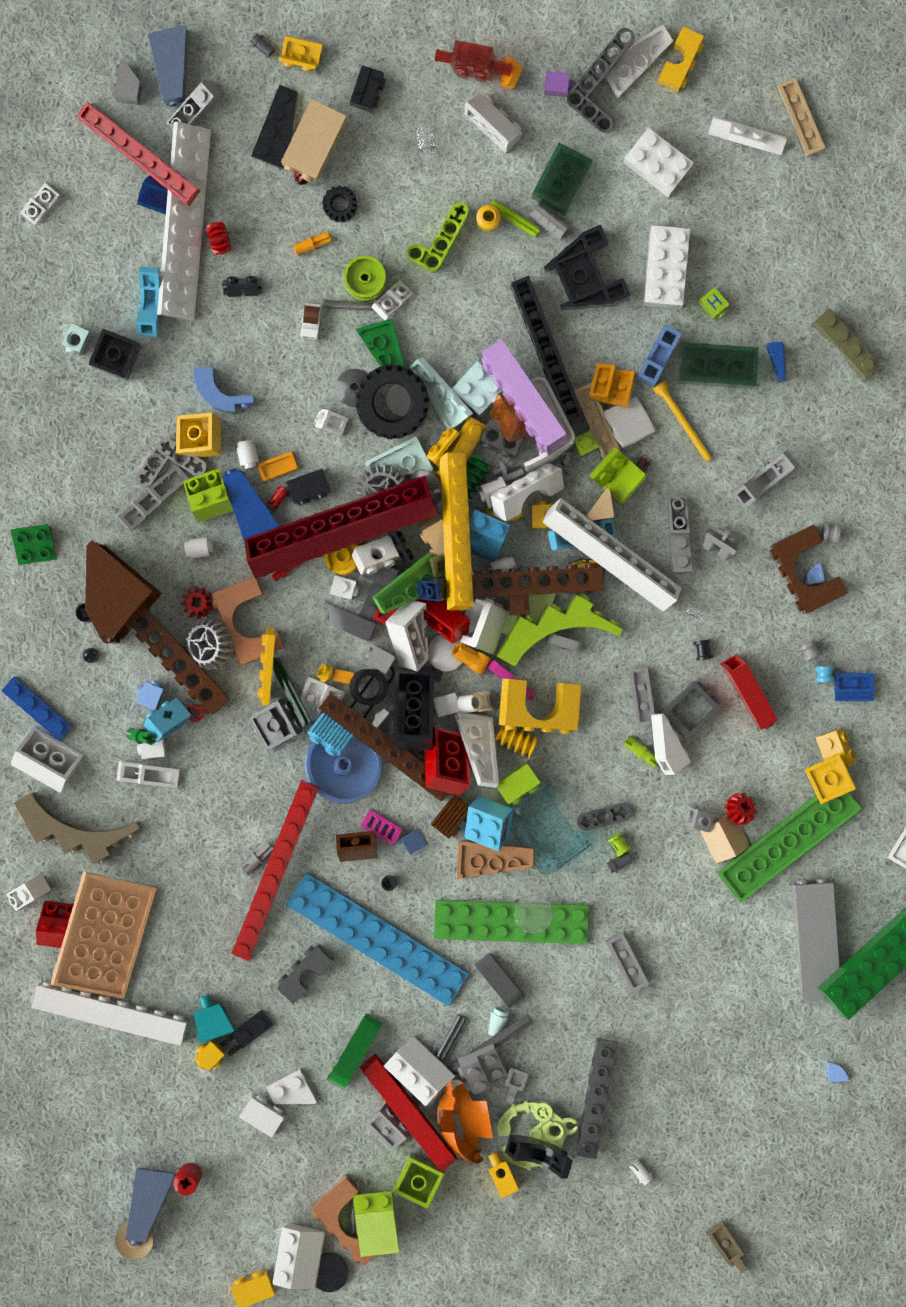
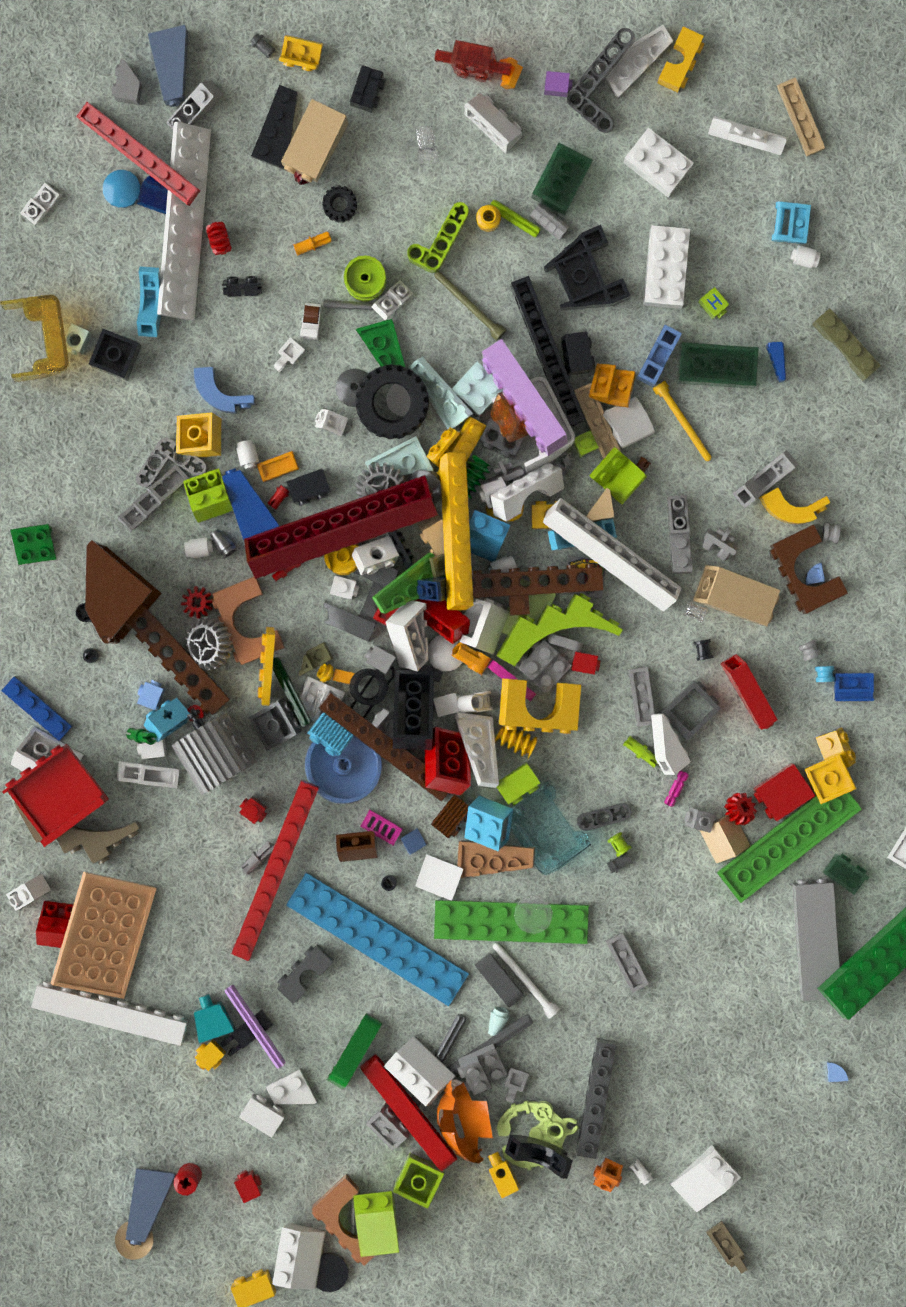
none -> clear yellow windscreen [0,295,69,382]
none -> red panel [2,744,109,847]
none -> dark azure dish [103,170,141,208]
none -> light grey piece [171,710,257,795]
none -> flat silver cone [210,529,237,558]
none -> lavender axle [225,985,286,1068]
none -> red brick [234,1170,263,1203]
none -> red brick [239,796,268,824]
none -> white plate [274,337,305,372]
none -> olive slope [298,642,334,676]
none -> white sticker [415,854,463,901]
none -> olive piece [434,271,507,341]
none -> white piece [493,943,560,1019]
none -> light grey plate [518,640,572,694]
none -> black brick [560,332,595,376]
none -> red brick [571,652,601,675]
none -> orange brick [593,1158,623,1192]
none -> dark pink axle [664,770,689,807]
none -> white slope [670,1145,741,1212]
none -> tan slope [693,565,780,626]
none -> red brick [753,763,815,821]
none -> yellow arch [759,488,830,524]
none -> medium azure plate [772,202,811,244]
none -> white brick [791,245,821,268]
none -> clear green bracket [822,854,869,895]

